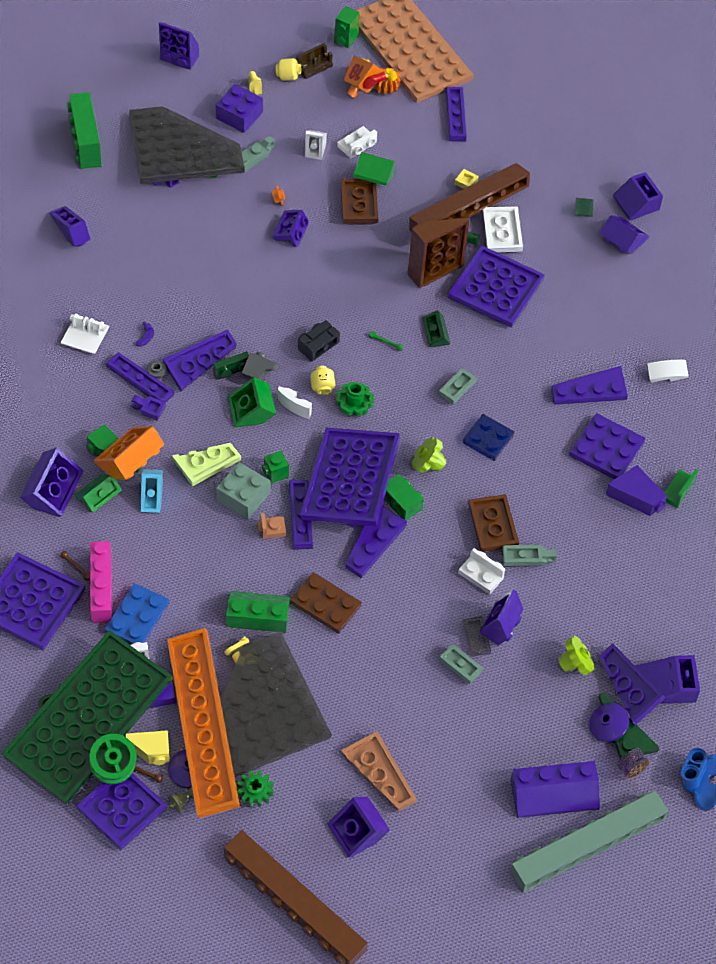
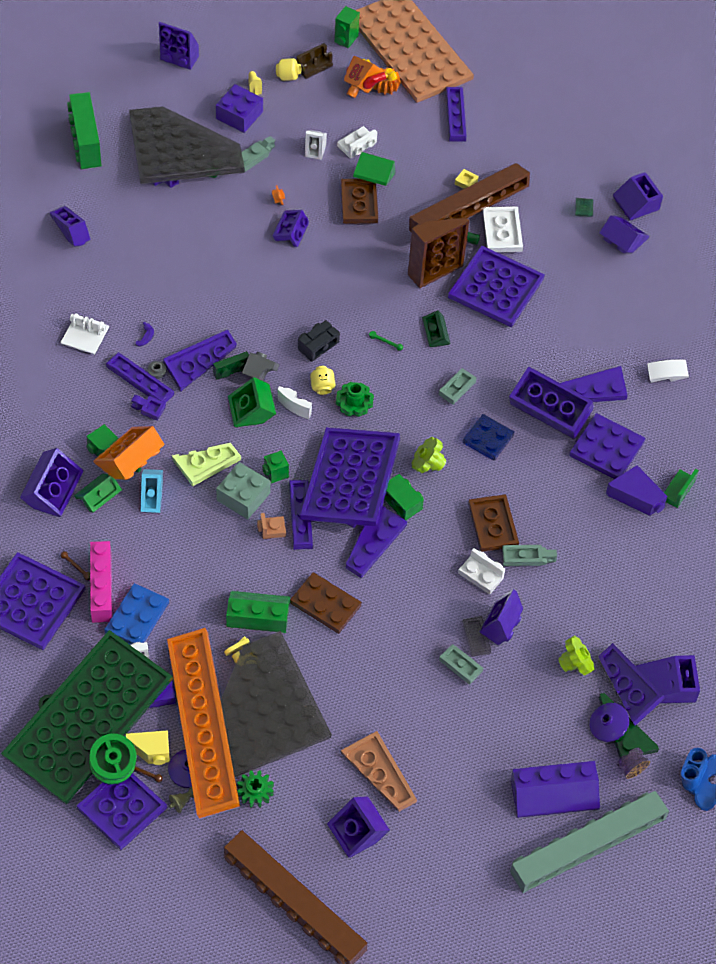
none -> dark purple brick [509,366,594,439]

